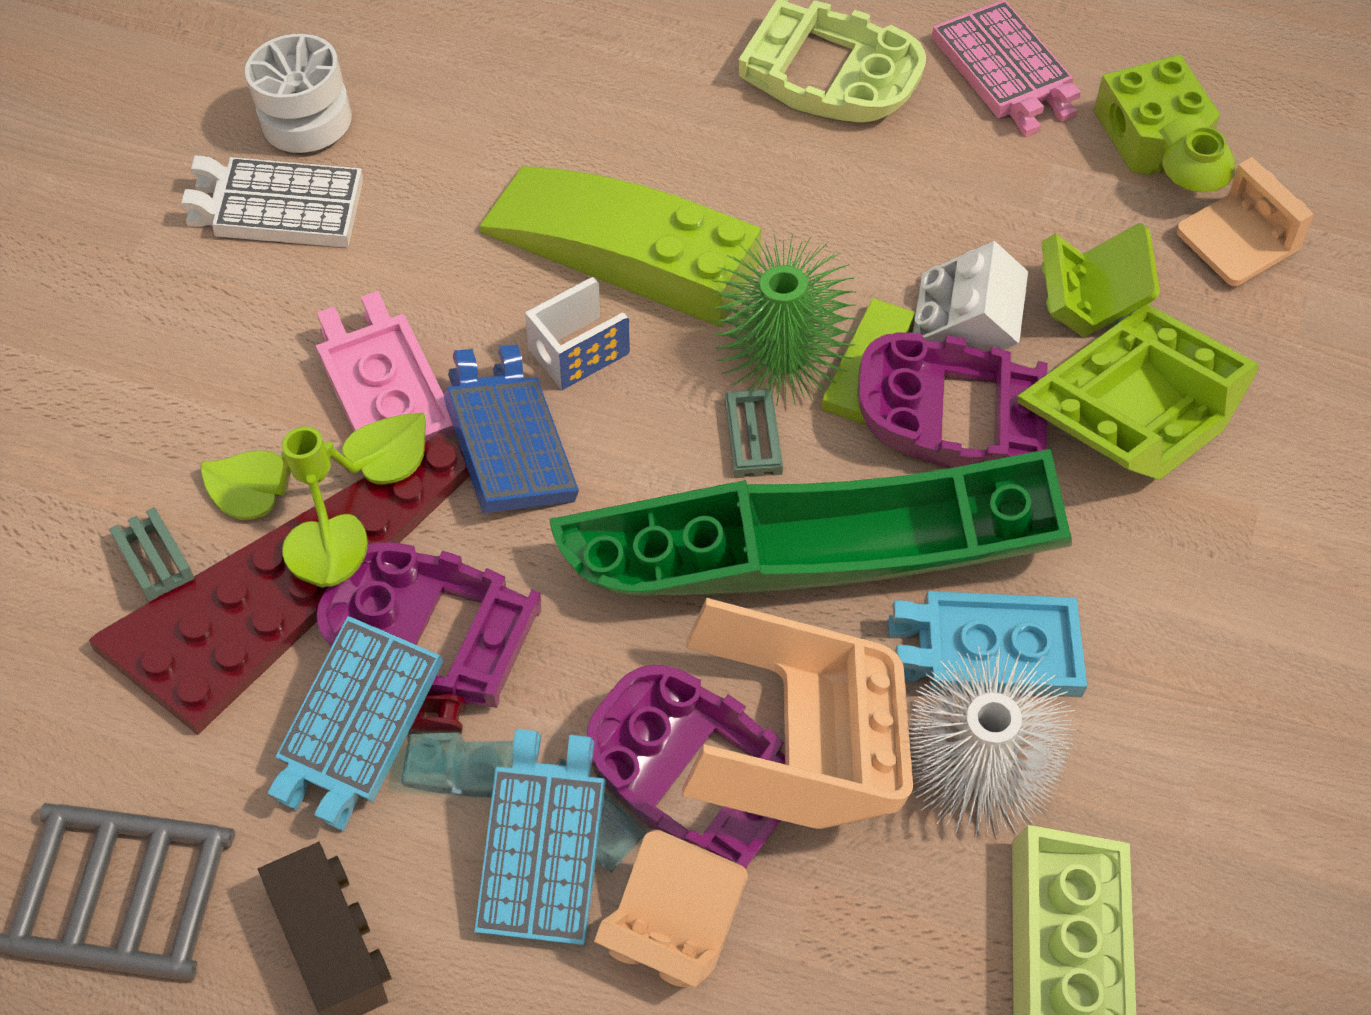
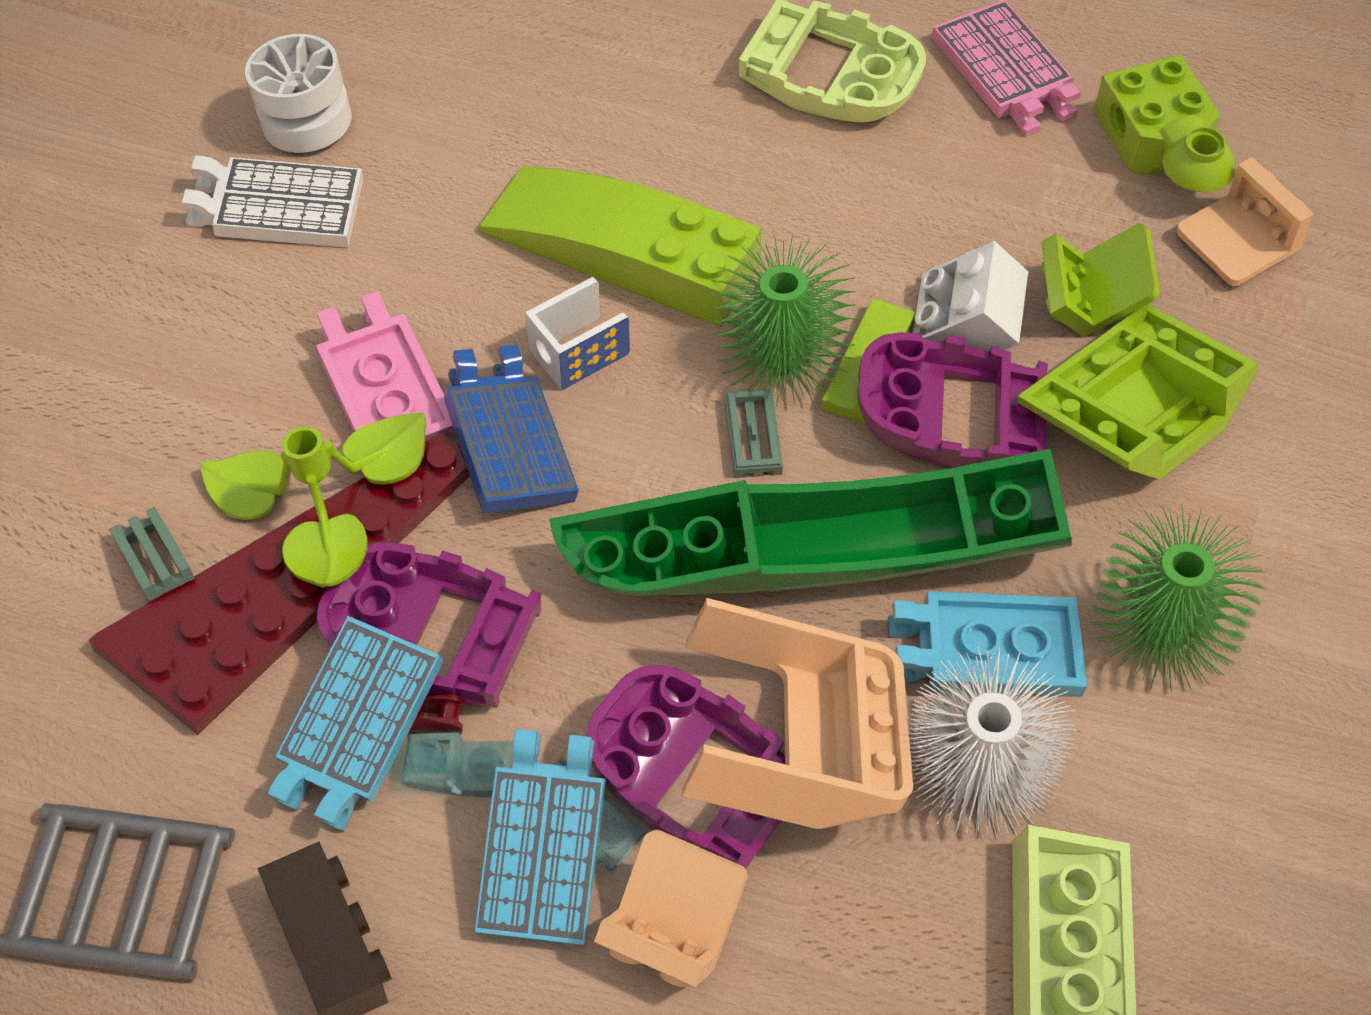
none -> bright green piece [1090,504,1266,692]

